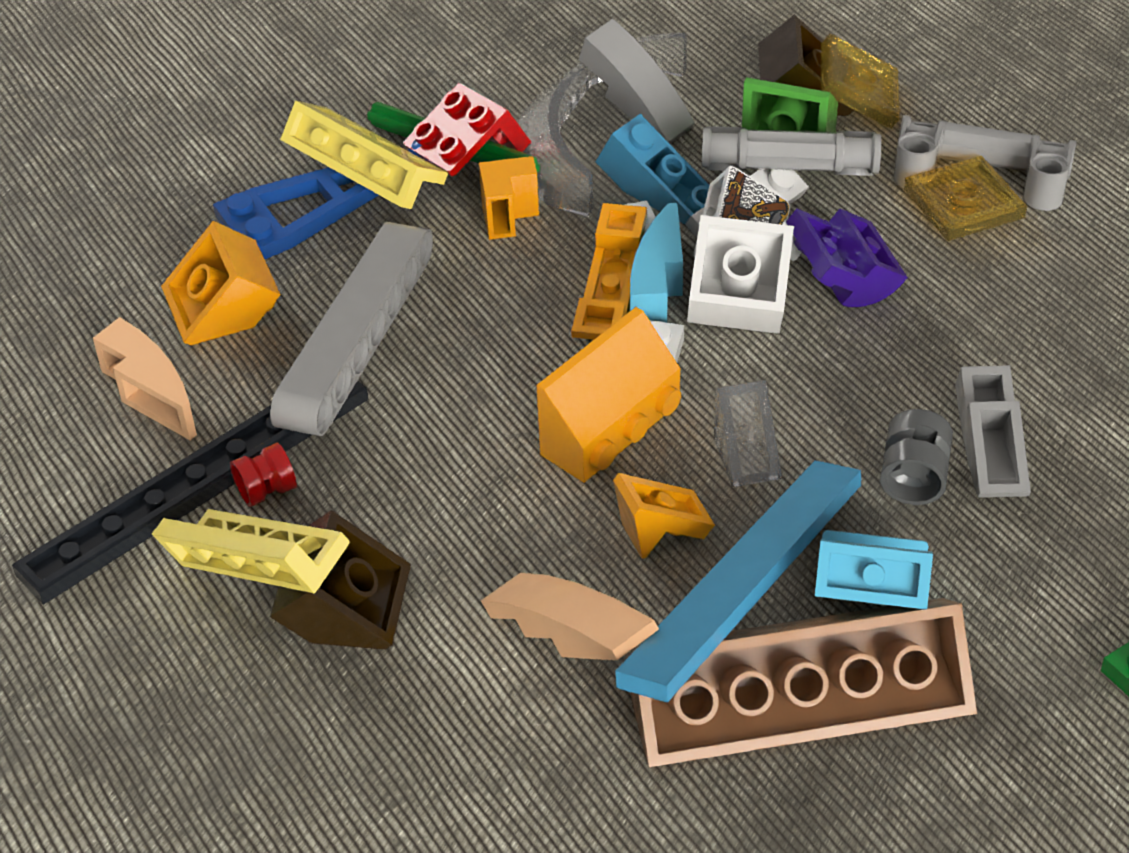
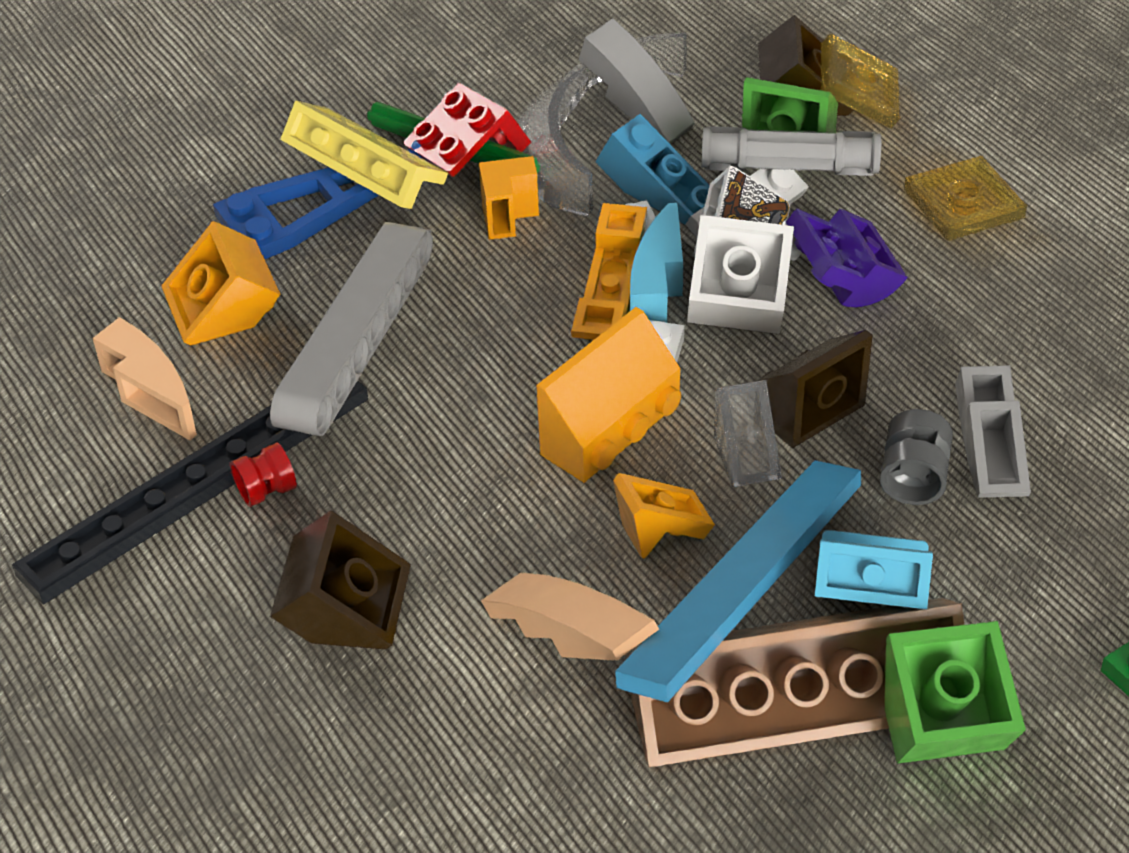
light yellow fence [152,509,350,594] -> none
light grey piece [894,115,1077,211] -> none
none -> dark brown slope [754,330,873,449]
none -> bright green slope [884,621,1026,764]

